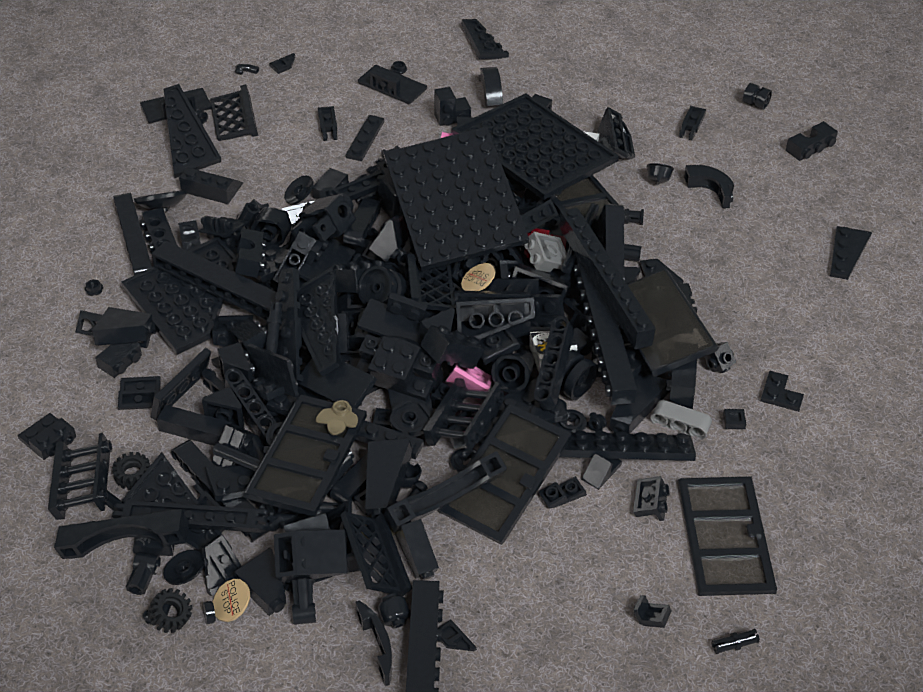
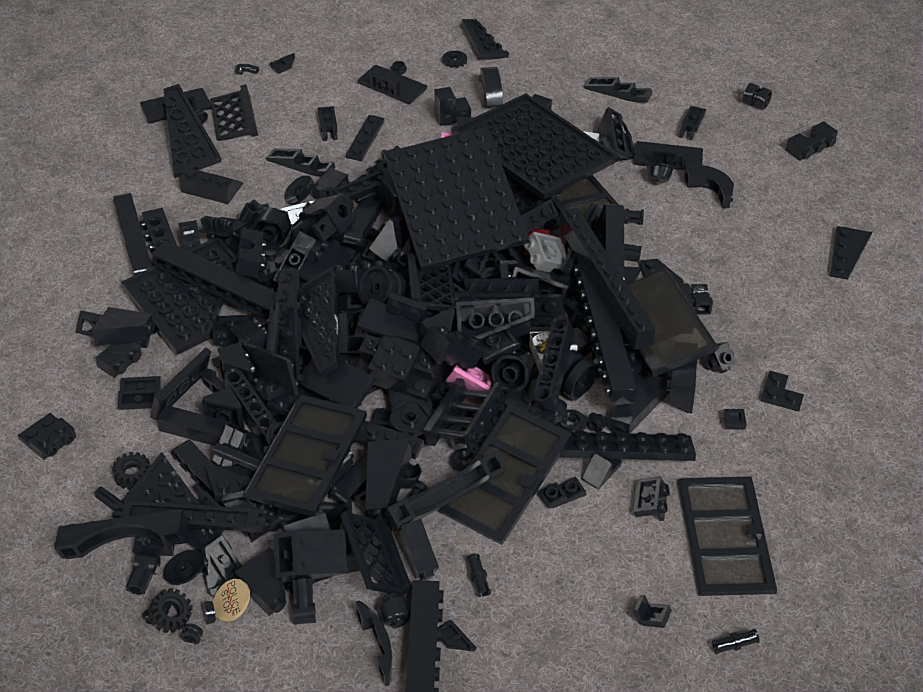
black fence [48,433,113,520] -> none
black plate [85,279,103,296] -> none
black dish [134,190,187,212] -> none
dark tan plate [316,400,358,435] -> none
tan piece [461,263,496,291] -> none
light grey beam [651,400,712,440] -> none
none -> black bush [180,623,203,644]
none -> black slope [266,148,336,176]
none -> black gear [442,50,467,68]
none -> black pin [466,553,491,598]
none -> black slope [584,77,652,103]
none -> black bracket [634,141,703,170]
none -> black leg [690,284,713,315]

